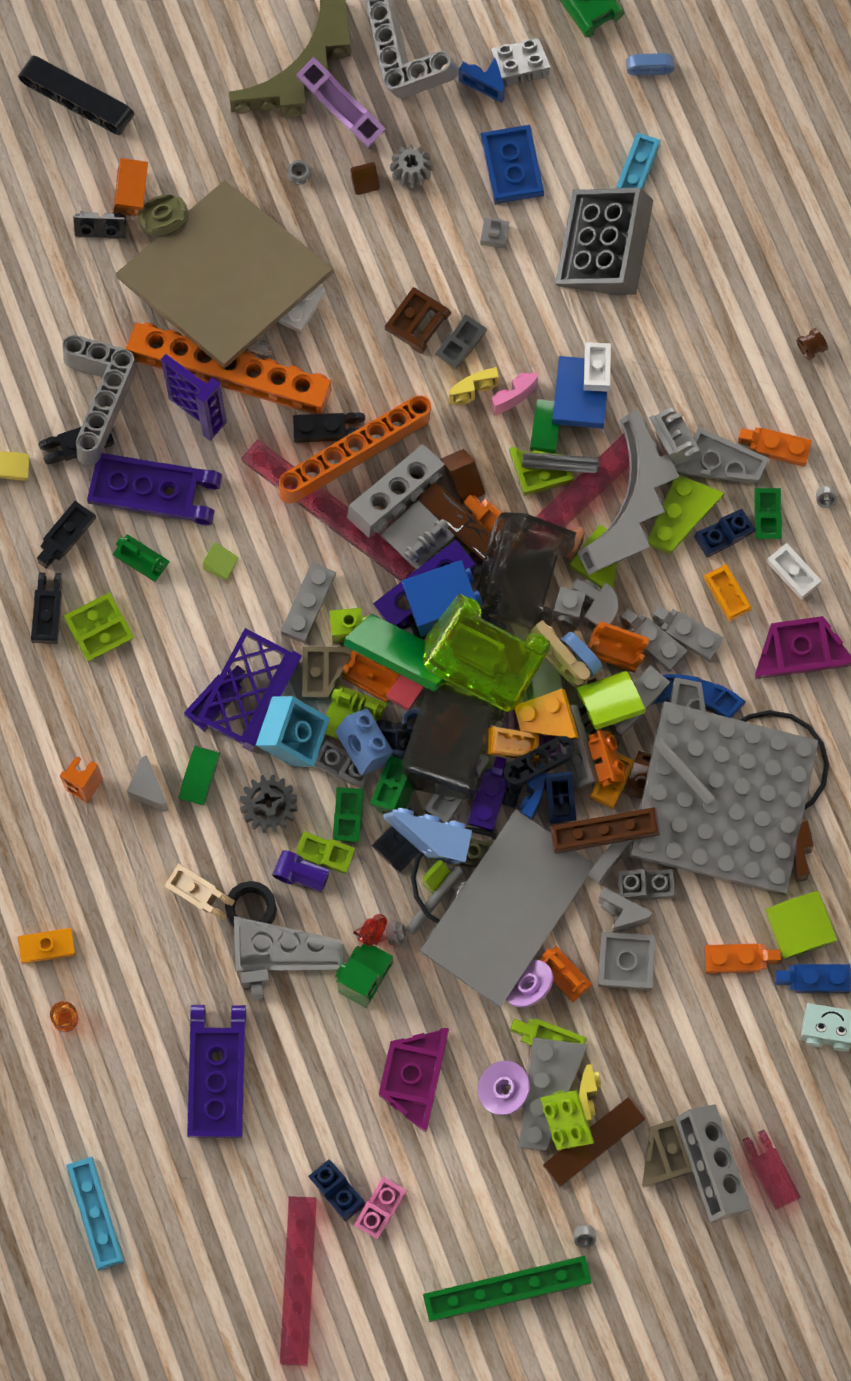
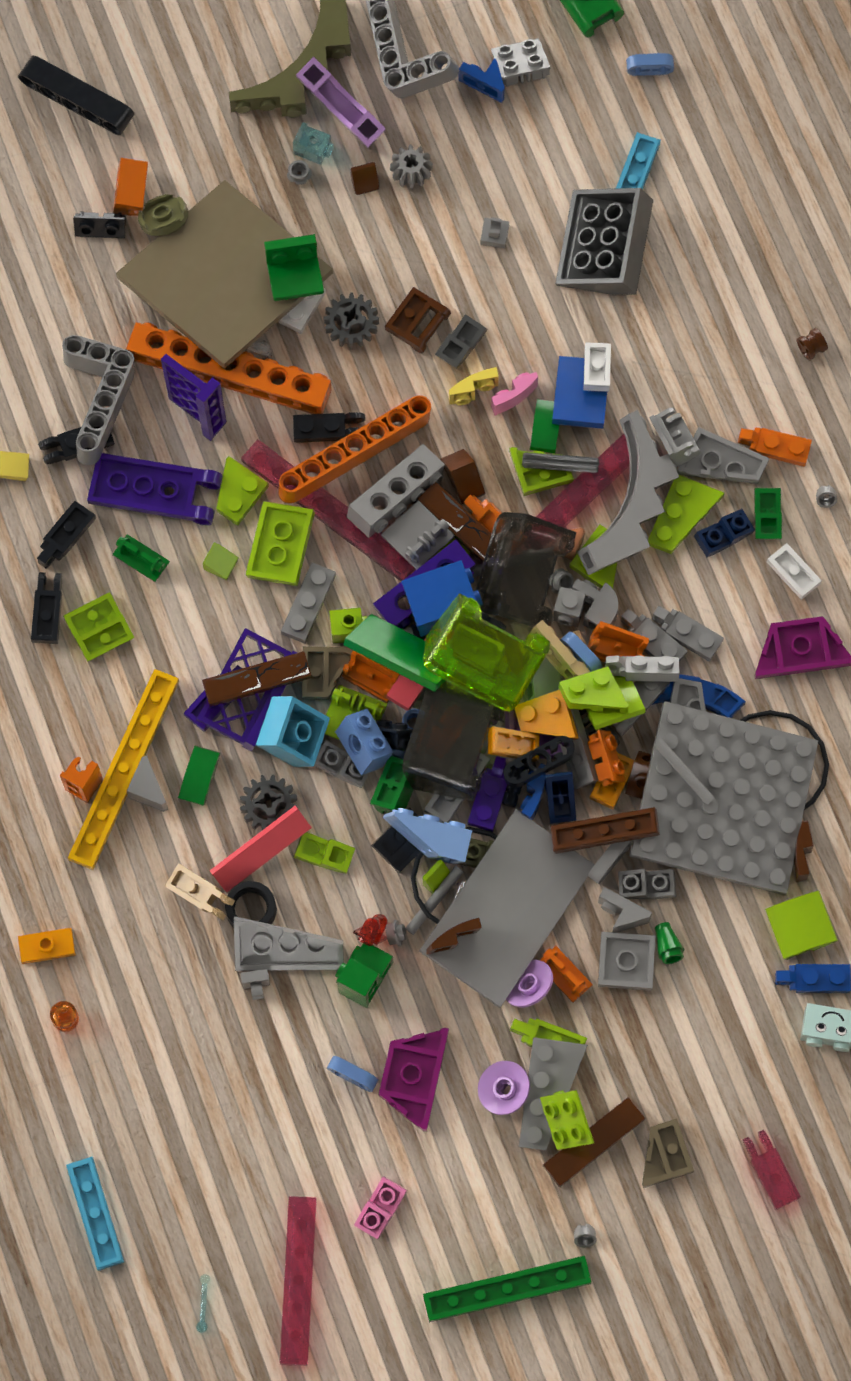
dark purple hinge [187,1005,246,1138] -> none
dark purple piece [272,850,330,893] -> none
dark blue slope [308,1159,366,1222] -> none
green slope [333,787,364,842] -> none
blue tile [481,125,544,204] -> none
light yellow slope [579,1064,601,1125] -> none
light grey brick [675,1104,751,1223] -> none
light orange plate [703,564,752,622] -> none
orange hinge [704,943,781,974] -> none
none -> yellow plate [68,669,179,870]
none -> clear light blue hinge [196,1274,211,1333]
none -> reddish brown tile [202,651,312,707]
none -> coral tile [210,806,312,893]
none -> lime wing [216,456,269,526]
none -> lime plate [245,501,315,586]
none -> green bracket [264,234,324,301]
none -> clear light blue brick [293,122,334,165]
none -> dark grey gear [324,292,379,348]
none -> medium blue beam [327,1056,378,1092]
none -> reddish brown slope [426,918,482,955]
none -> light grey plate [549,568,574,594]
none -> lime wing [558,667,629,713]
none -> light grey hinge [605,655,679,682]
none -> green cone [654,922,684,964]

